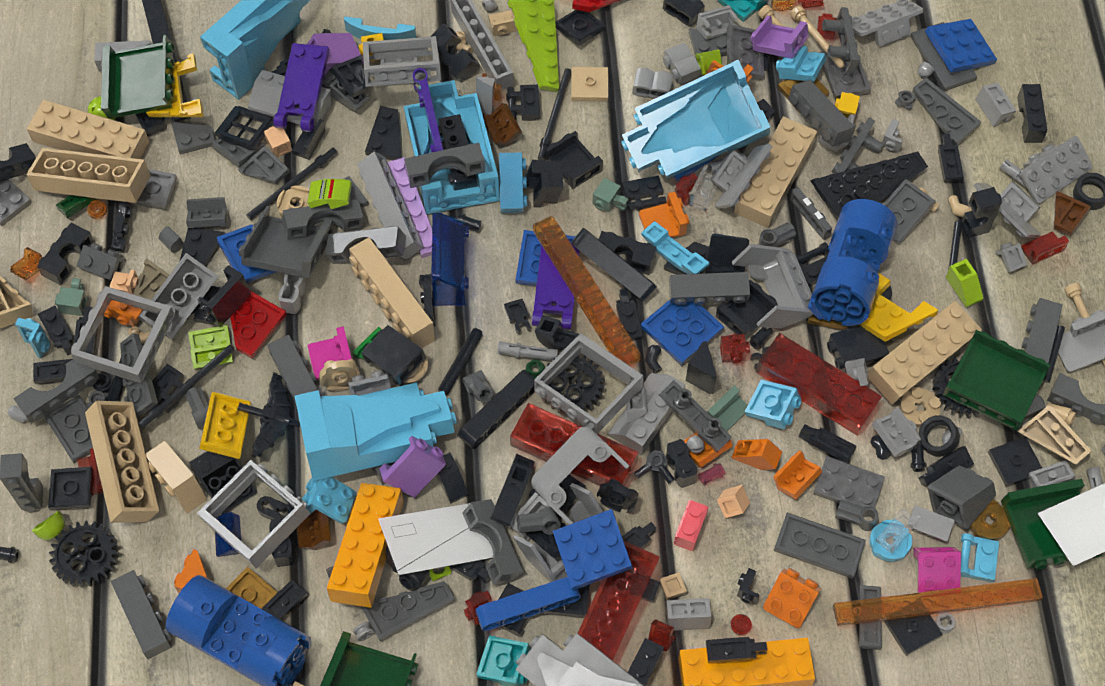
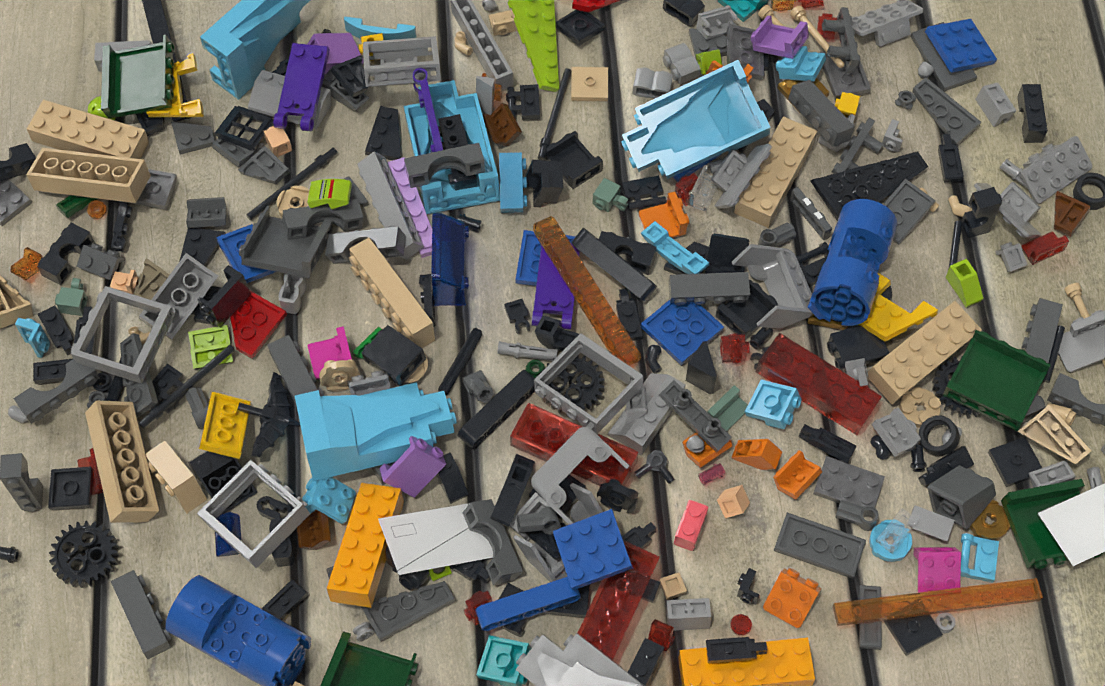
lime helmet [31,510,65,540] -> none
dark grey tile [44,395,94,463] -> none
orange bracket [103,300,143,327] -> none
dark grey brick [158,226,184,253] -> none
orange slope [174,549,208,593] -> none
pearl gold plate [226,566,278,609] -> none
black panel [292,119,326,160] -> none
black arch [430,23,481,81] -> none
black brick [666,439,697,488] -> none

